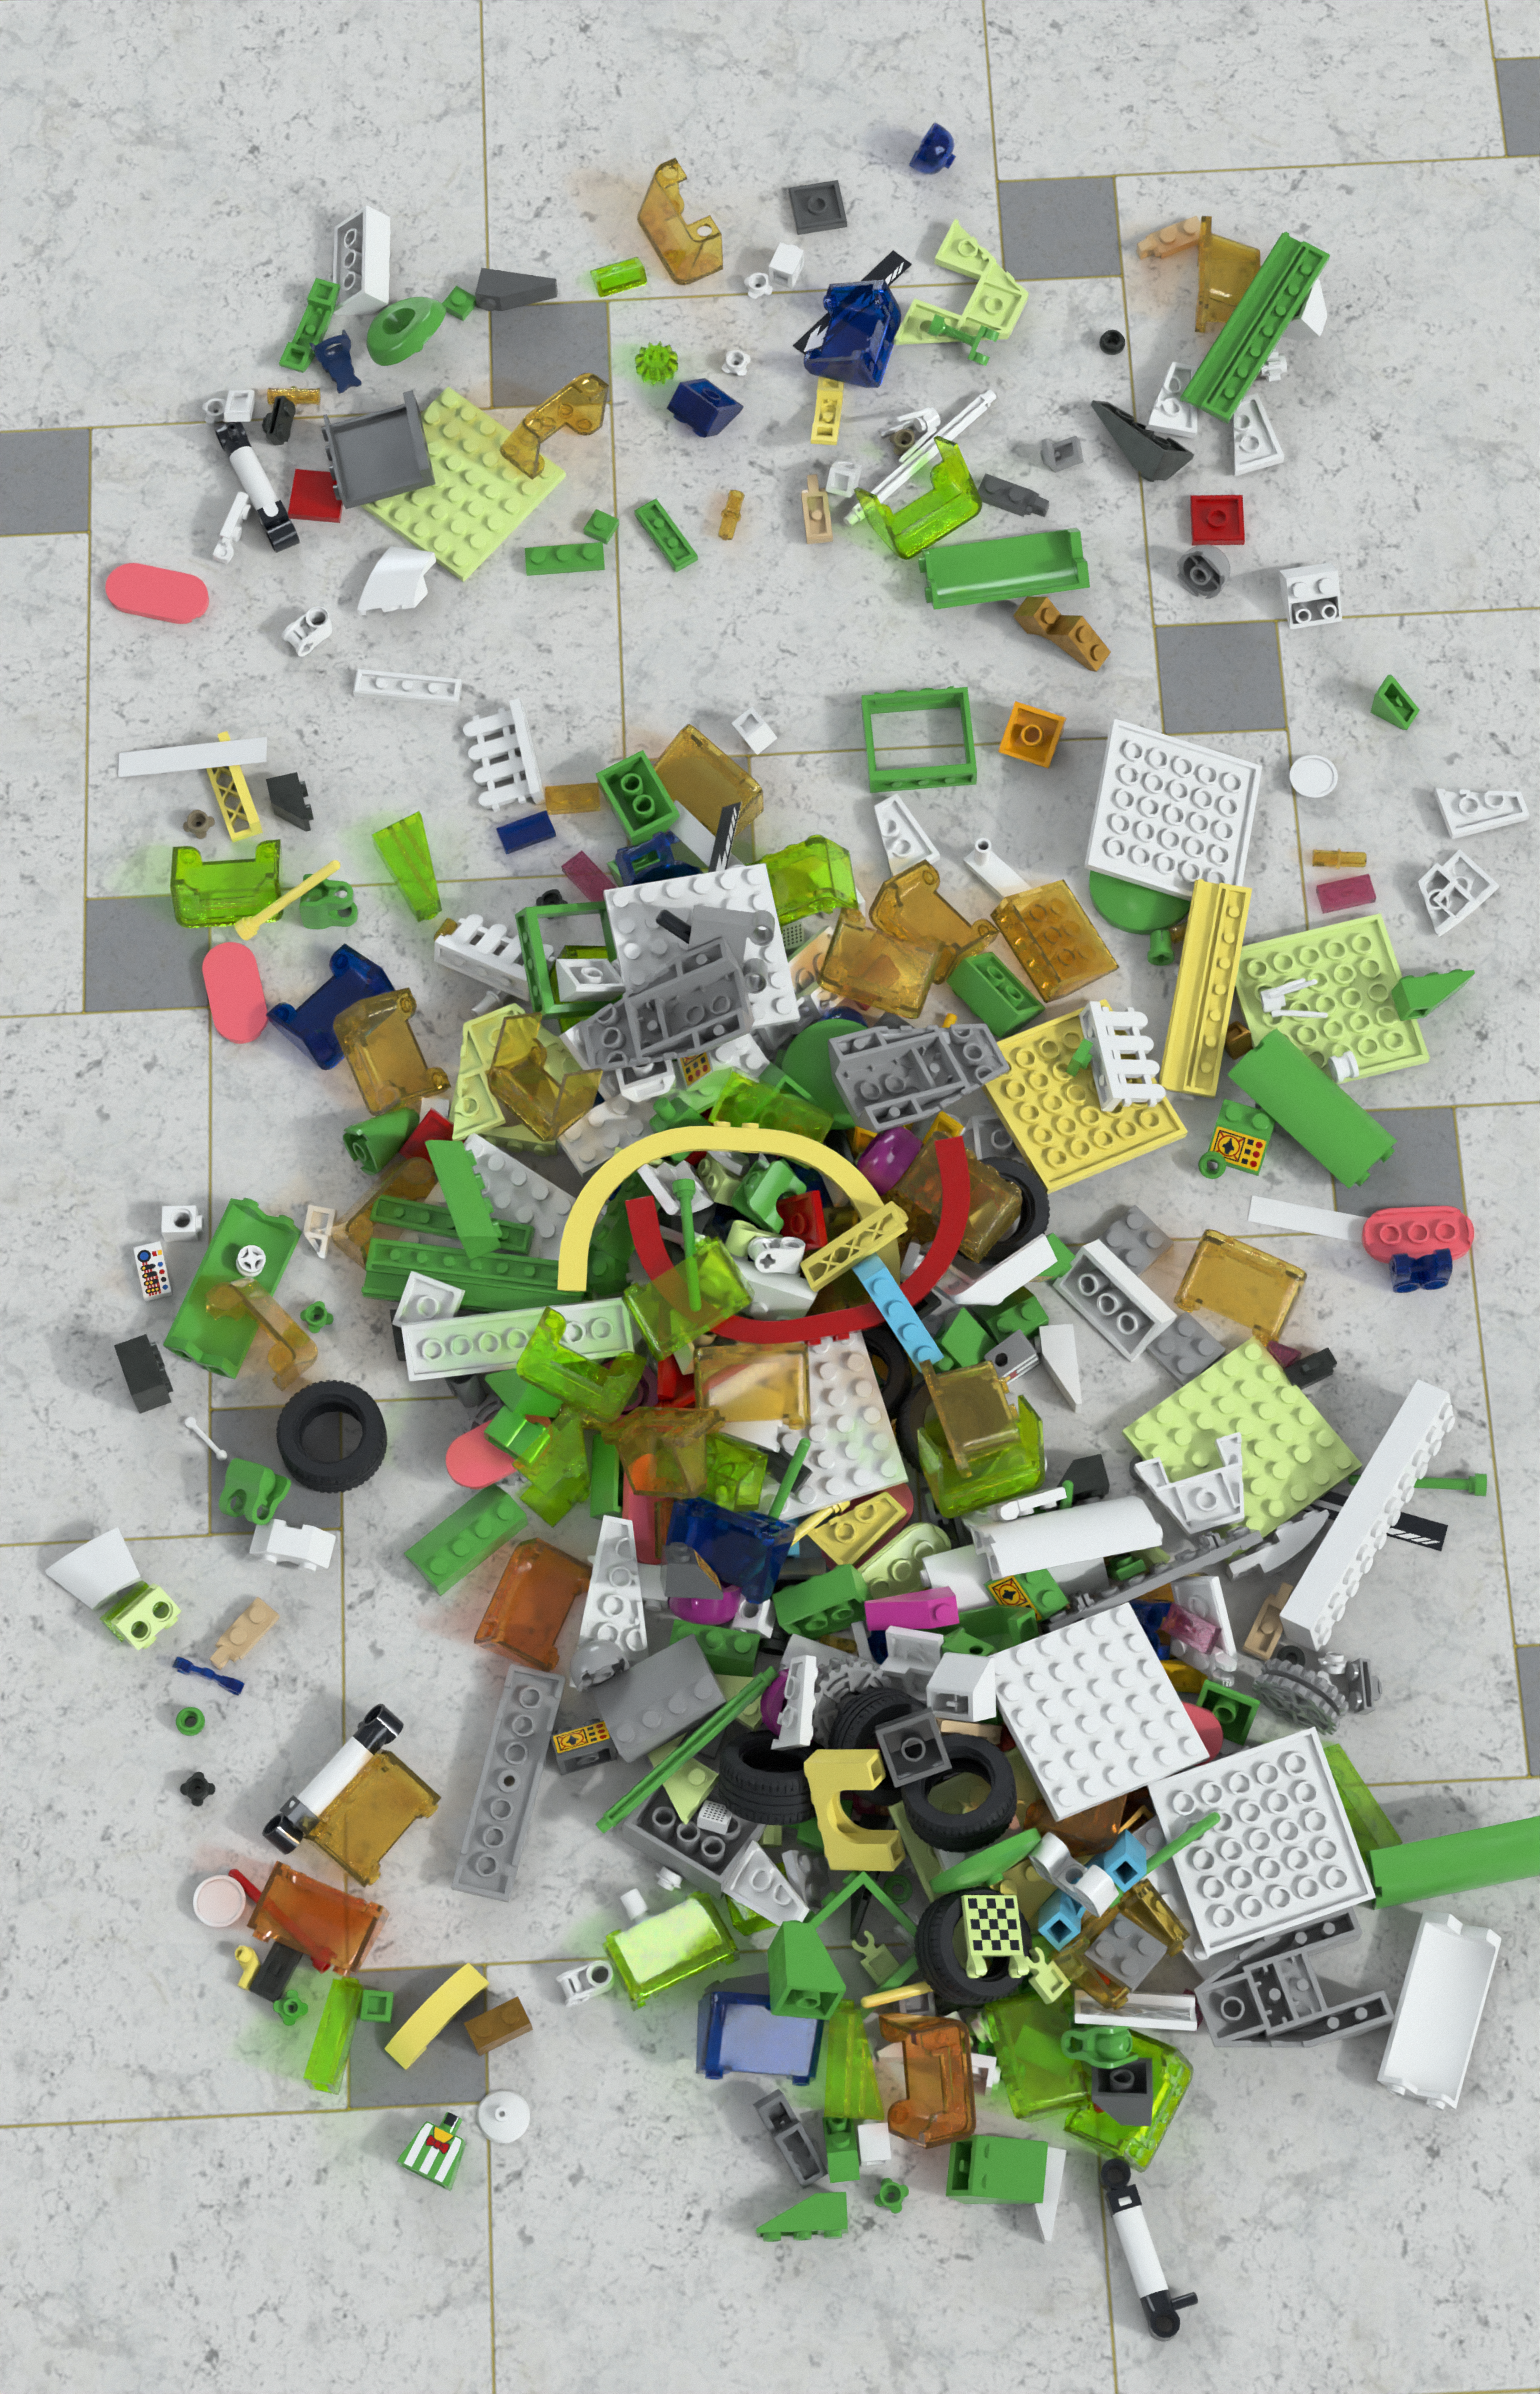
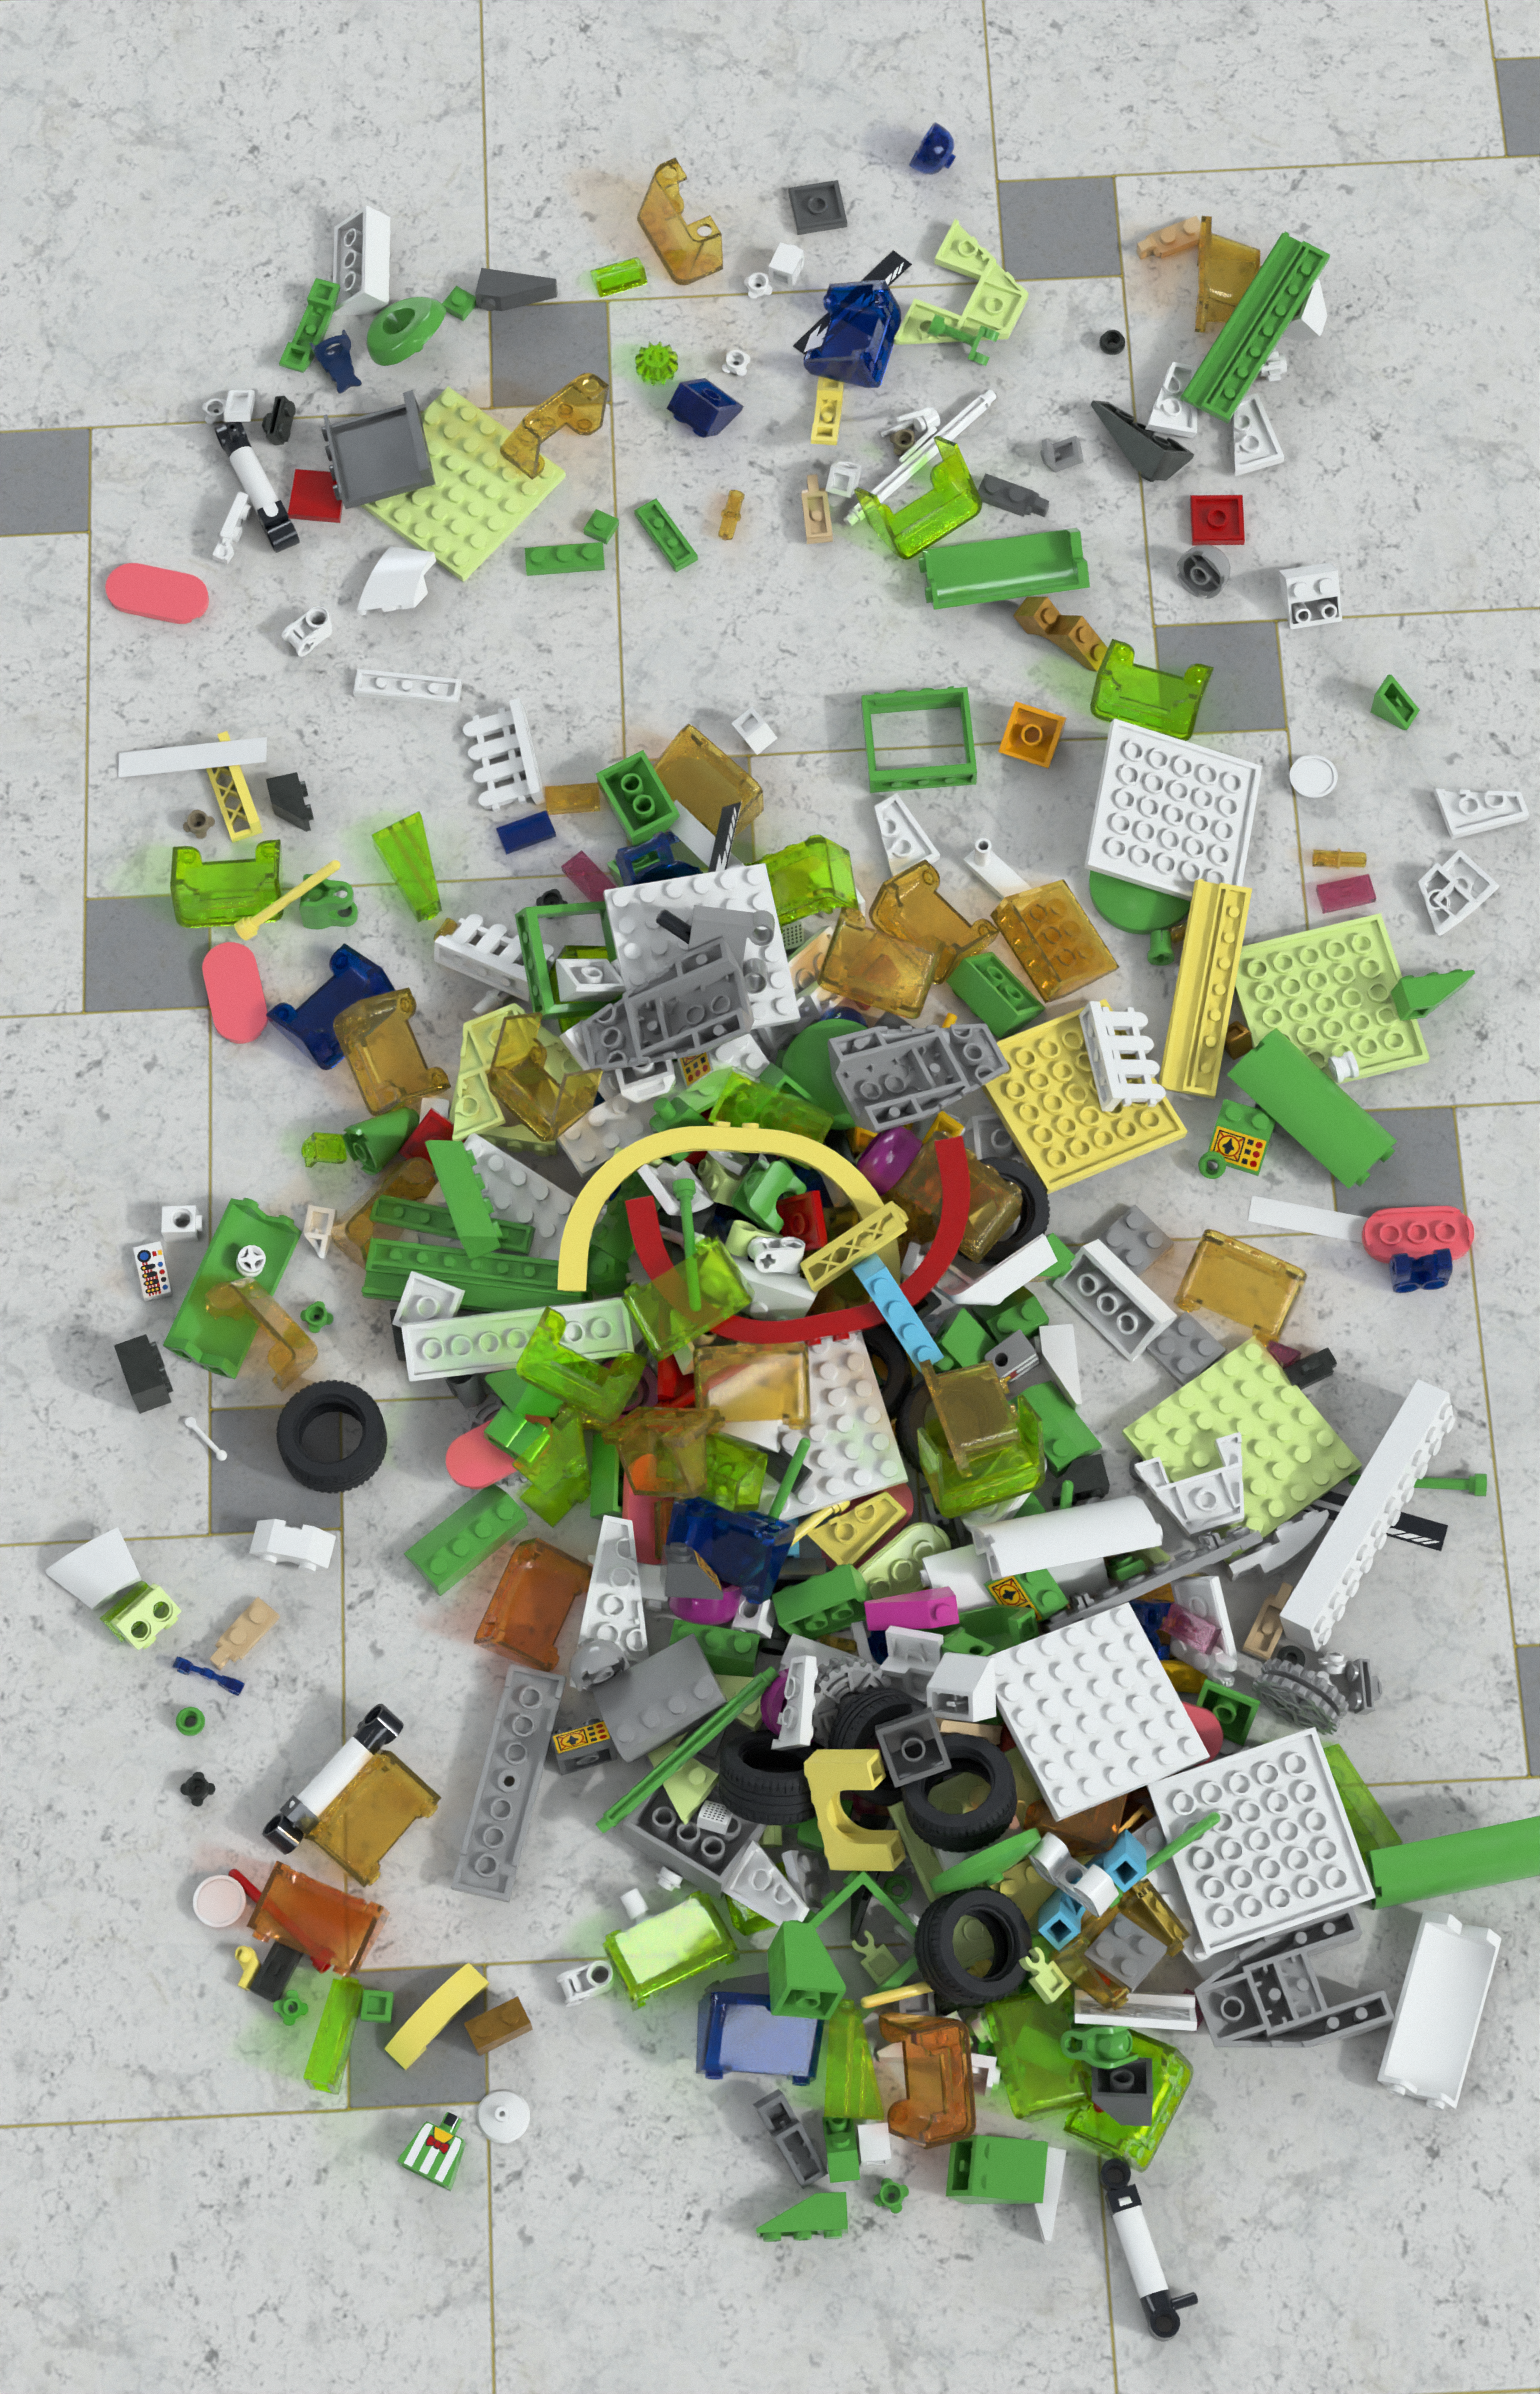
bright green piece [219,1458,291,1525] -> none
clear yellow pin [267,386,321,407] -> none
yellowish green flag [961,1895,1029,1978] -> none
white hinge [987,1487,1067,1522] -> none
bright green plate [1065,1038,1093,1077] -> none
white plant [1260,978,1328,1018] -> none
none -> clear neon green bracket [301,1132,347,1168]
none -> bright green slope [1006,1380,1102,1479]
none -> clear neon green windscreen [1090,639,1214,741]

